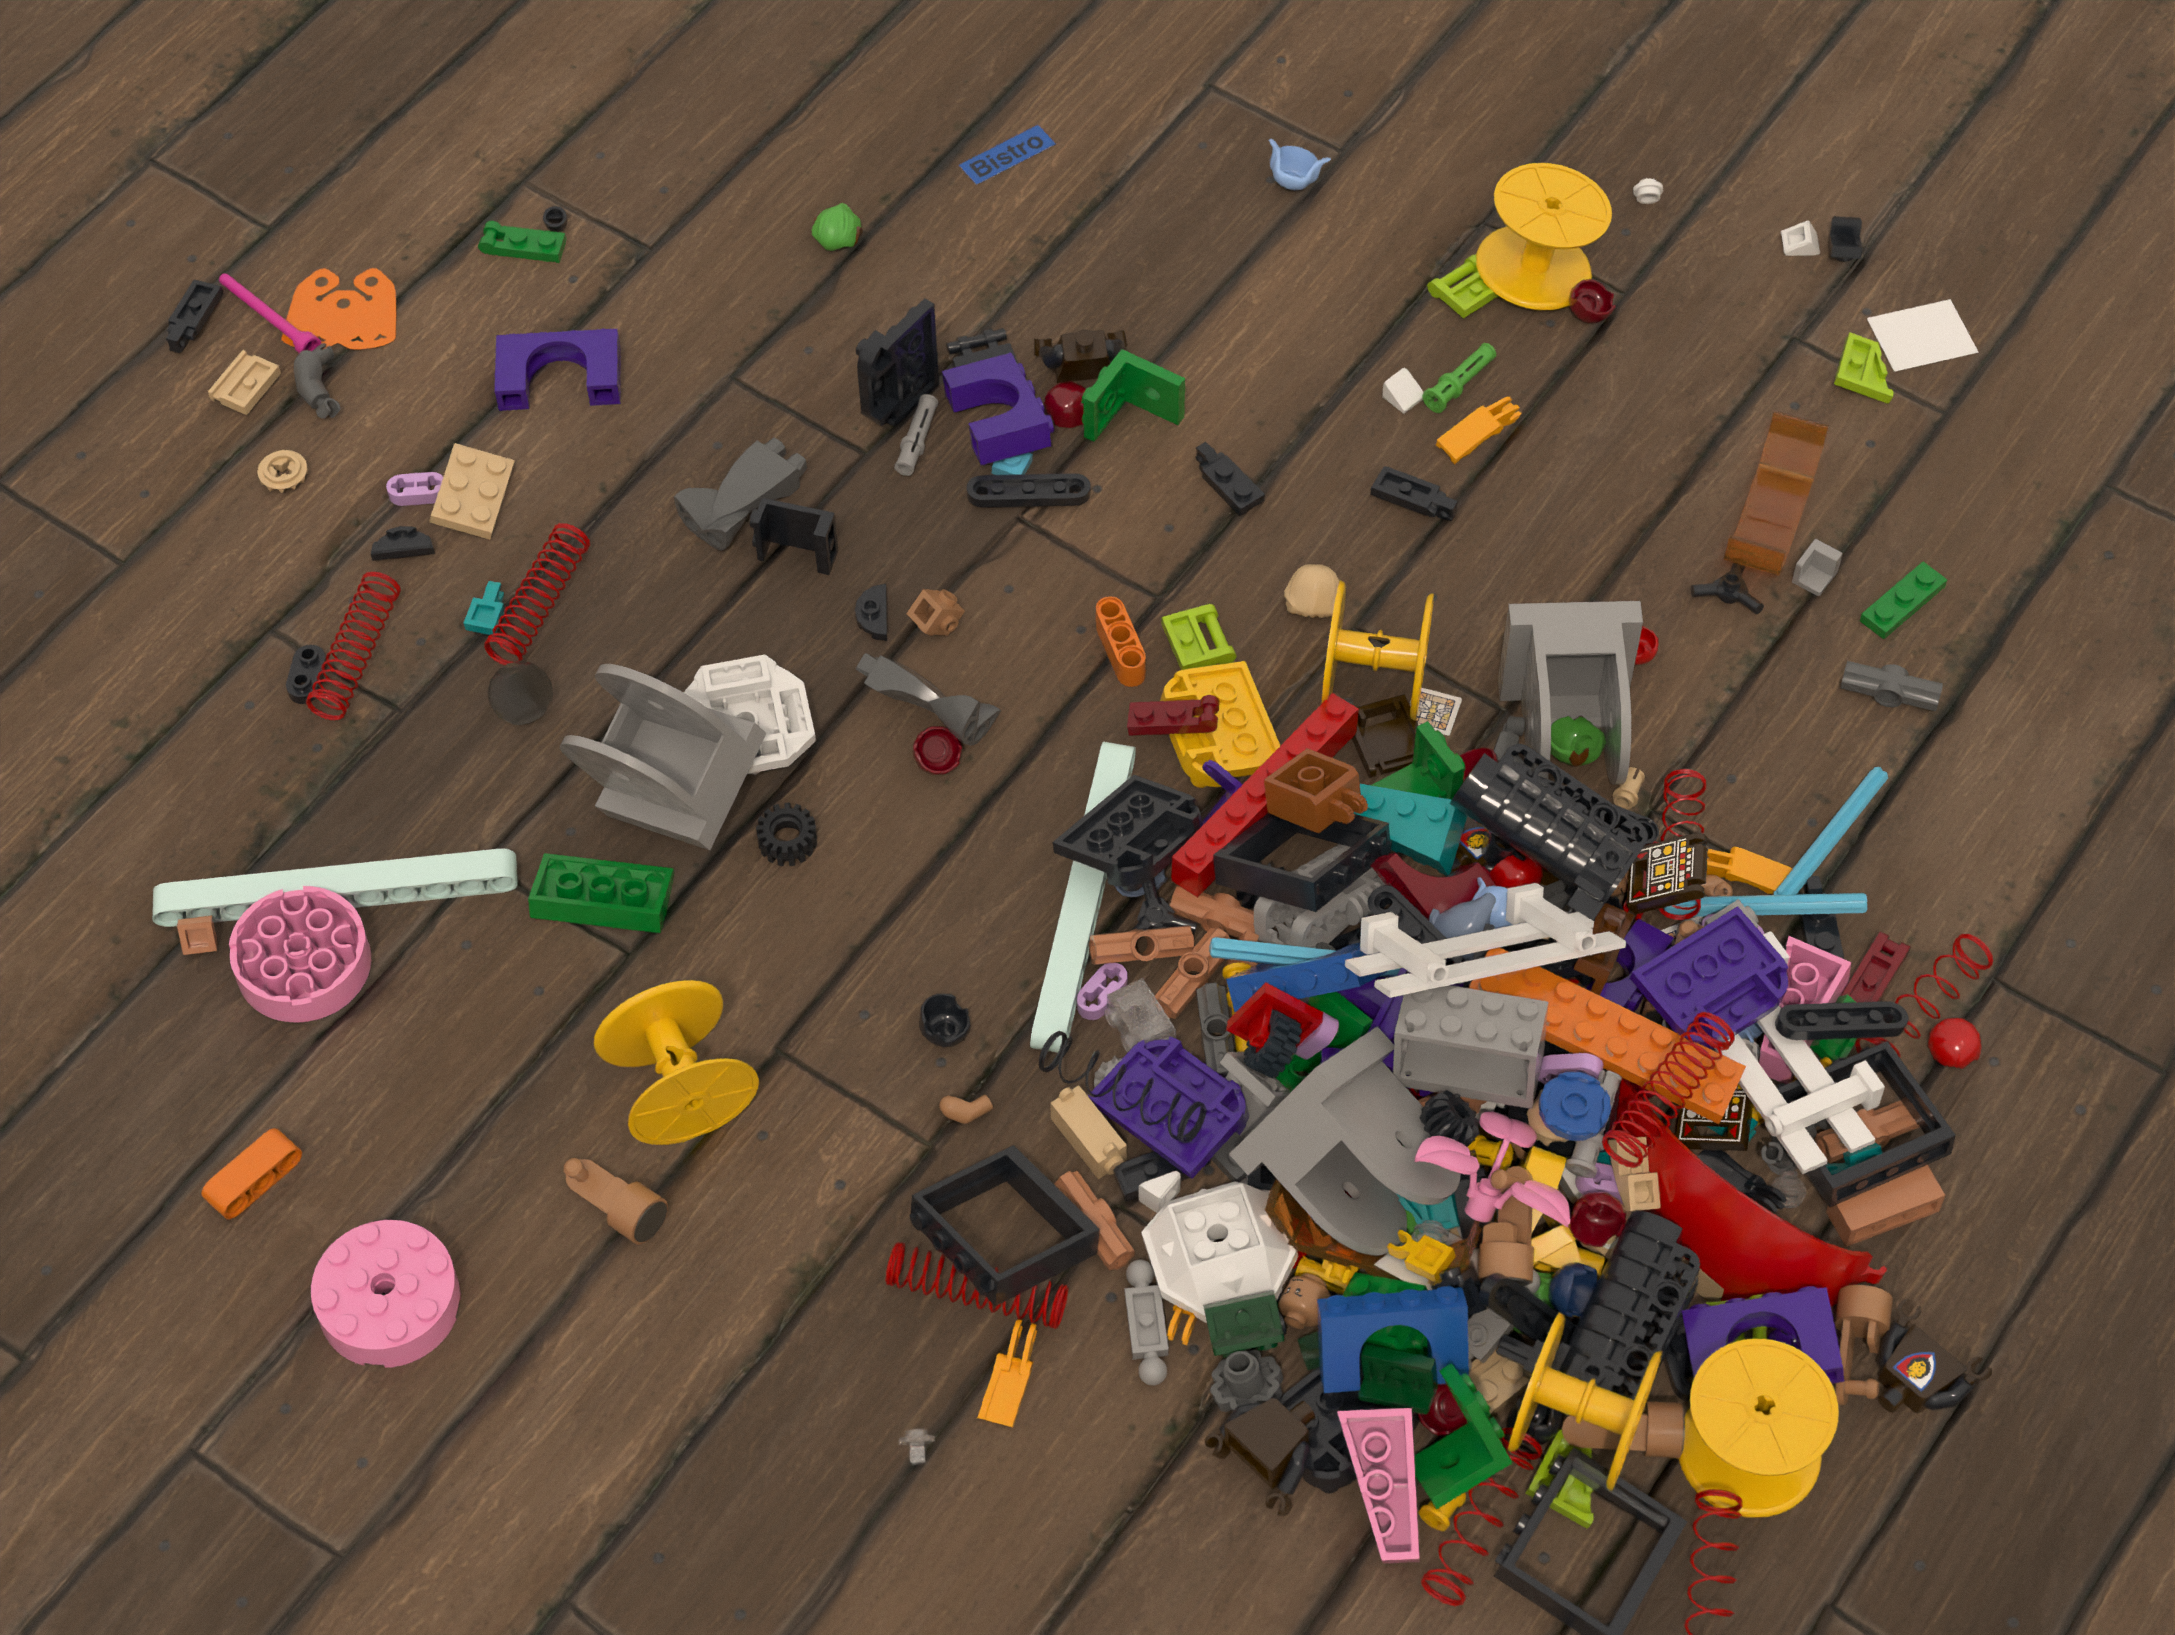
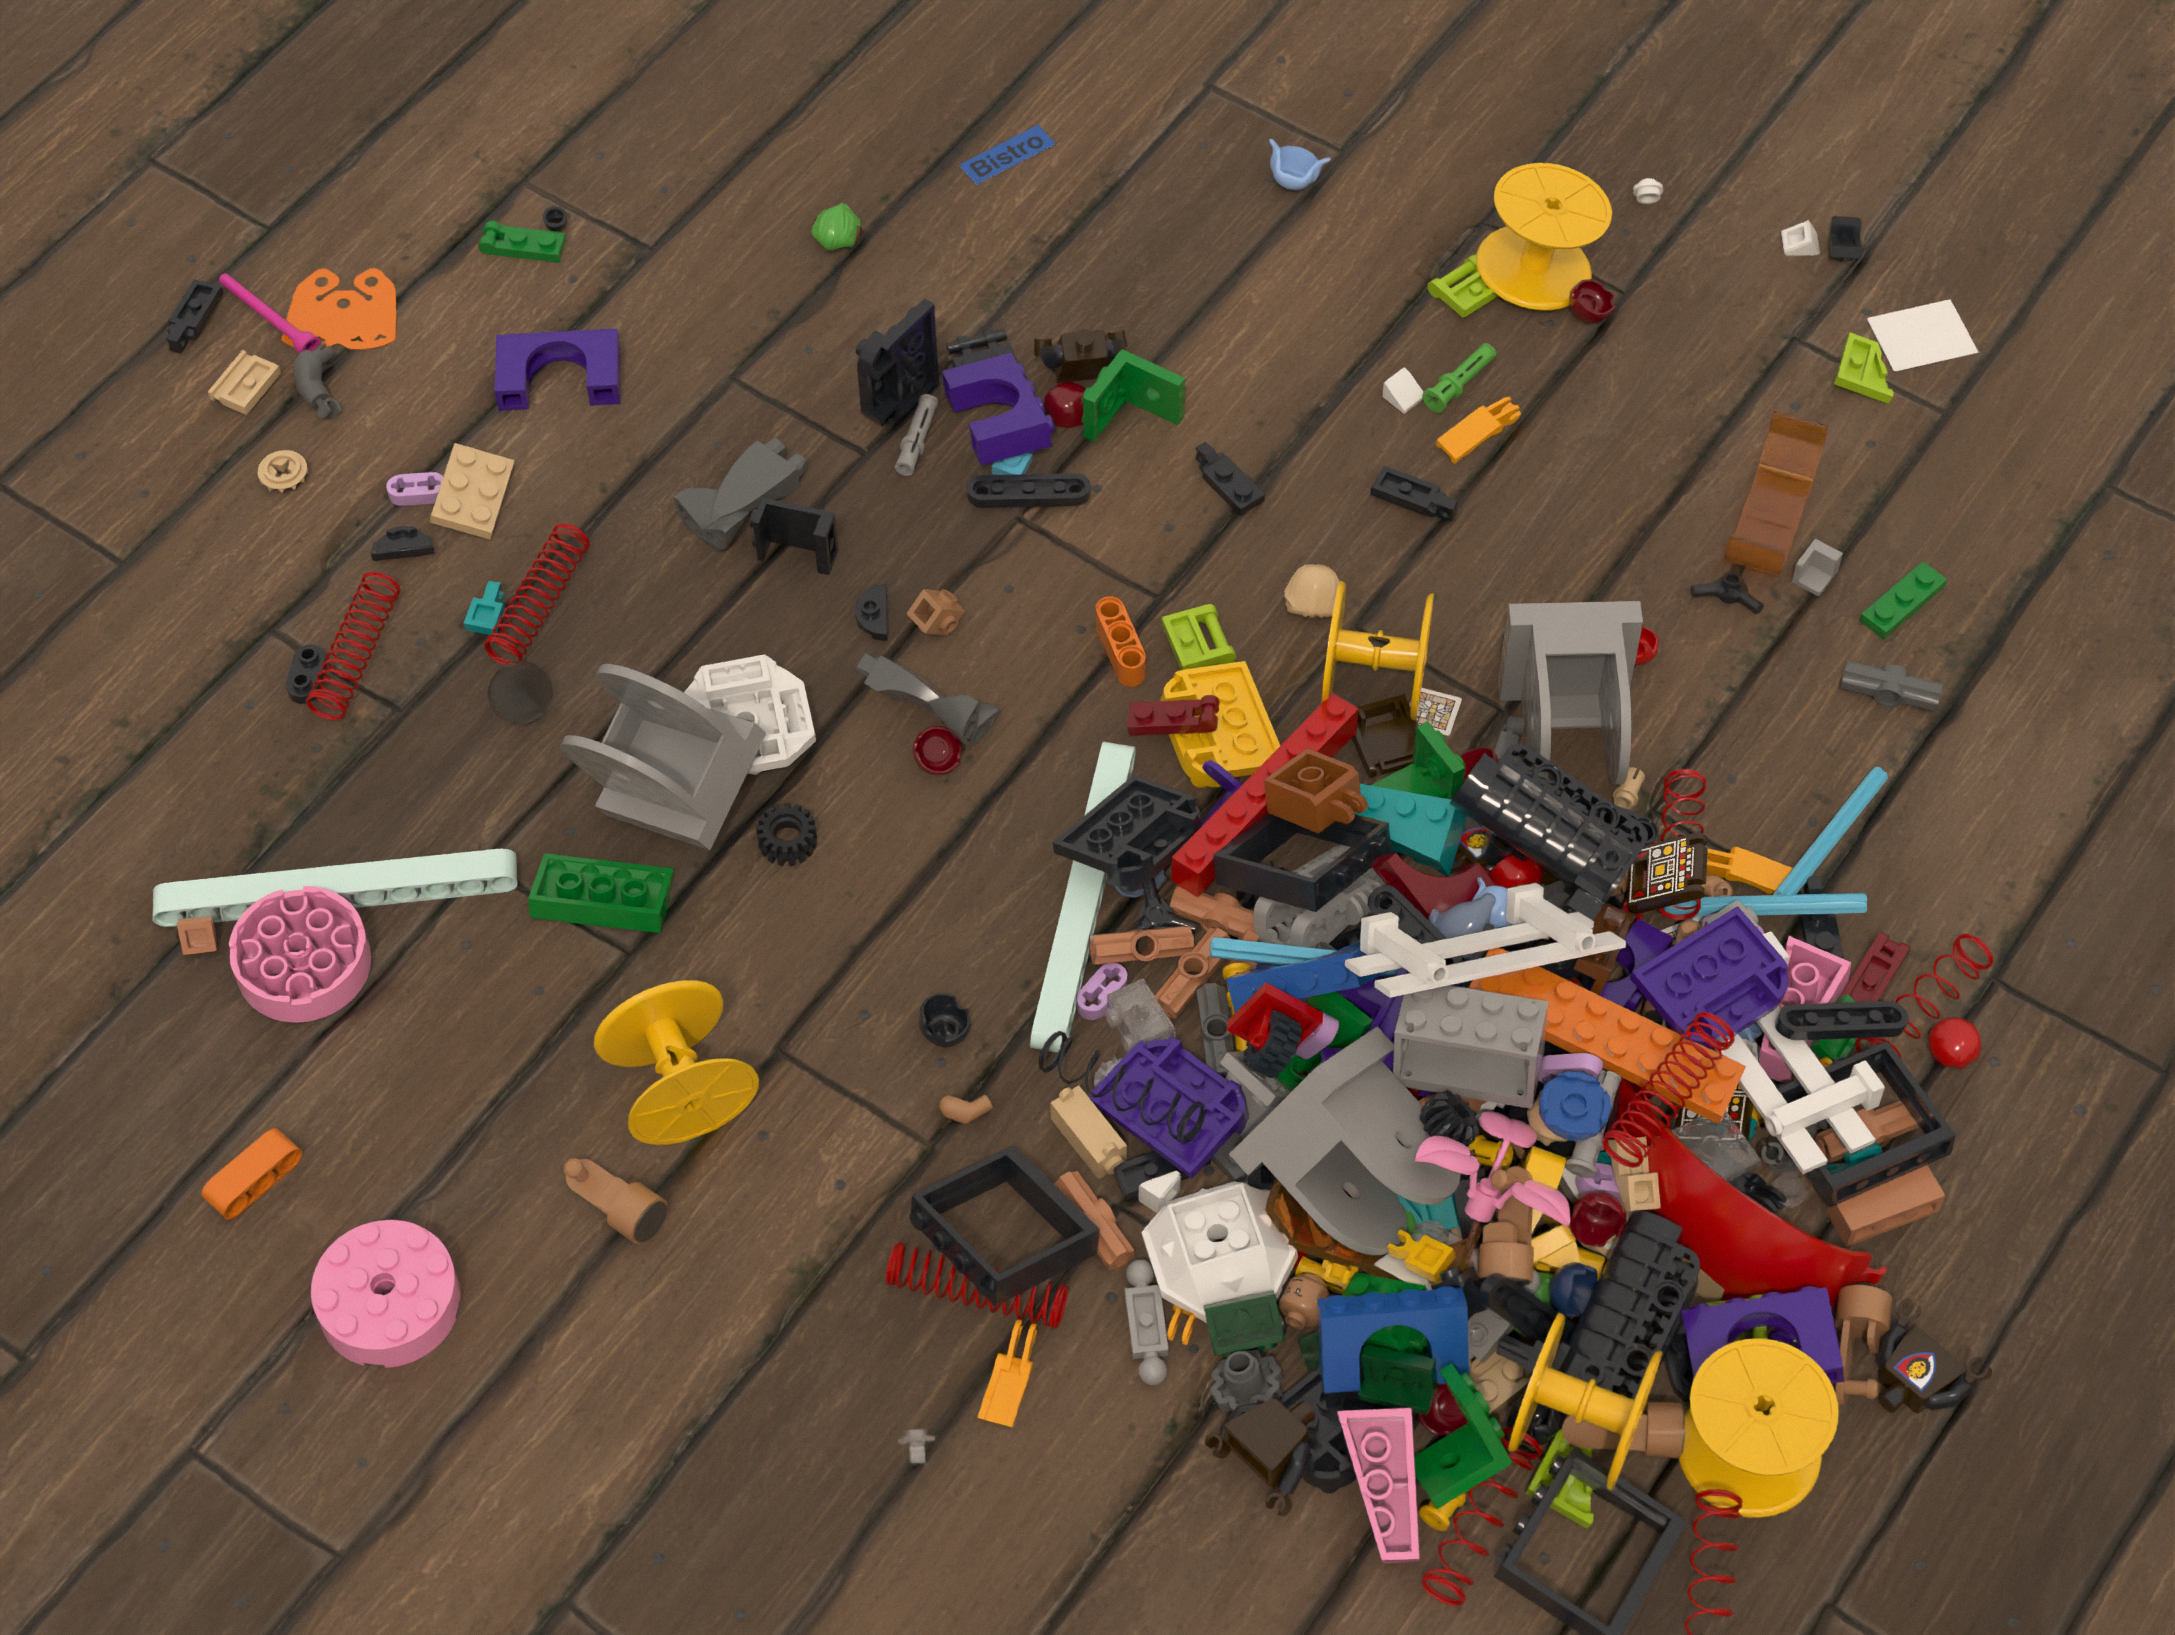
bright green hair [1550,715,1606,767] -> none
none -> clear tile [1671,1111,1761,1182]

